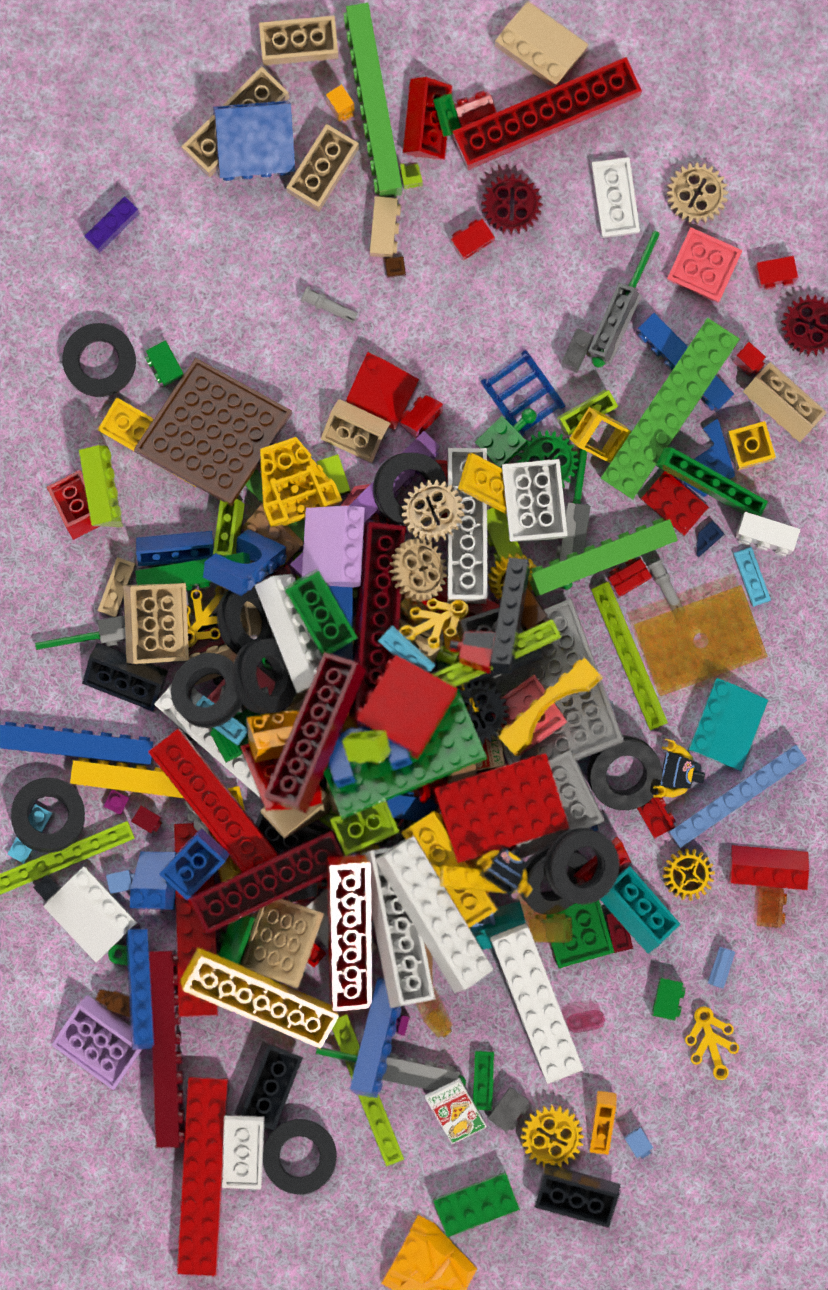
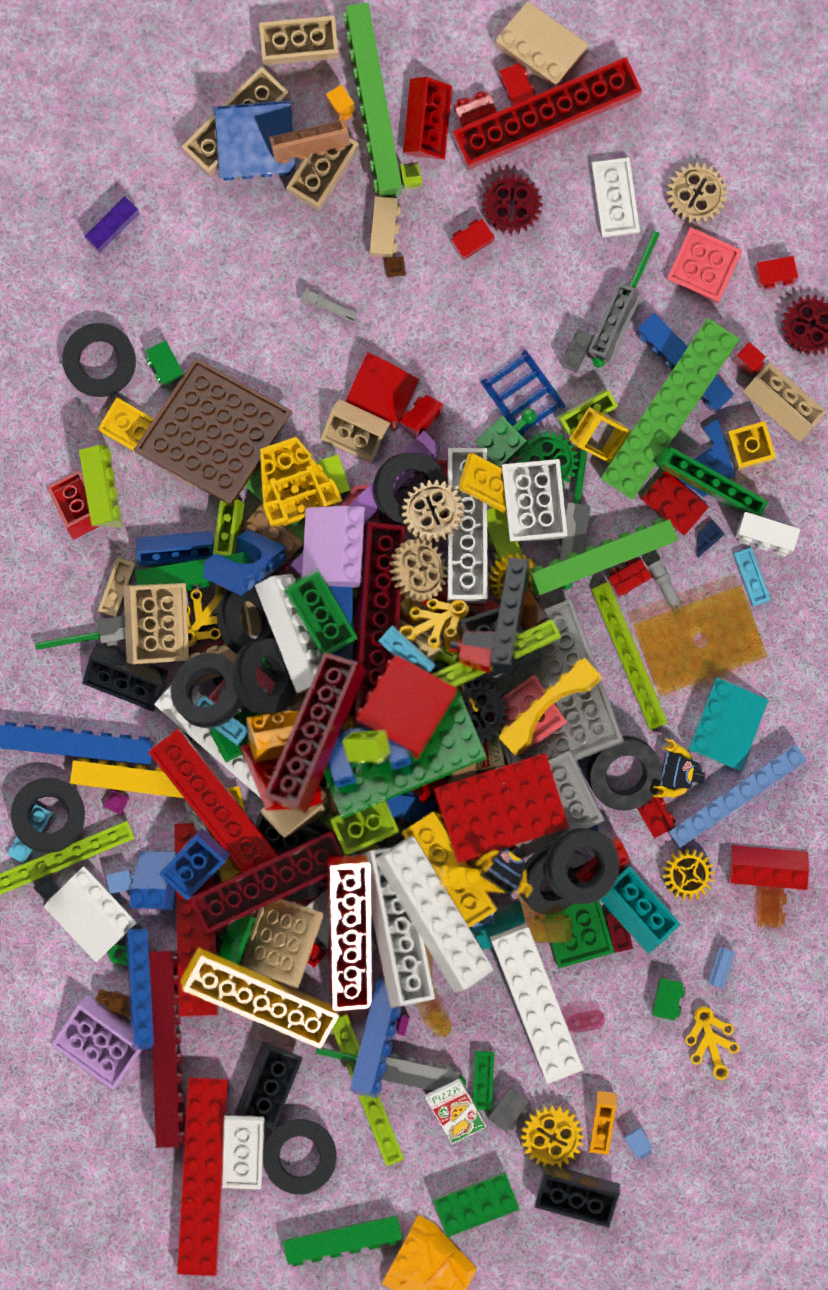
dark red brick [131,805,163,834] -> none
green plate [434,94,461,136] -> none
none -> nougat slope [269,120,350,164]
none -> green brick [283,1215,402,1267]
none -> red brick [498,62,536,106]

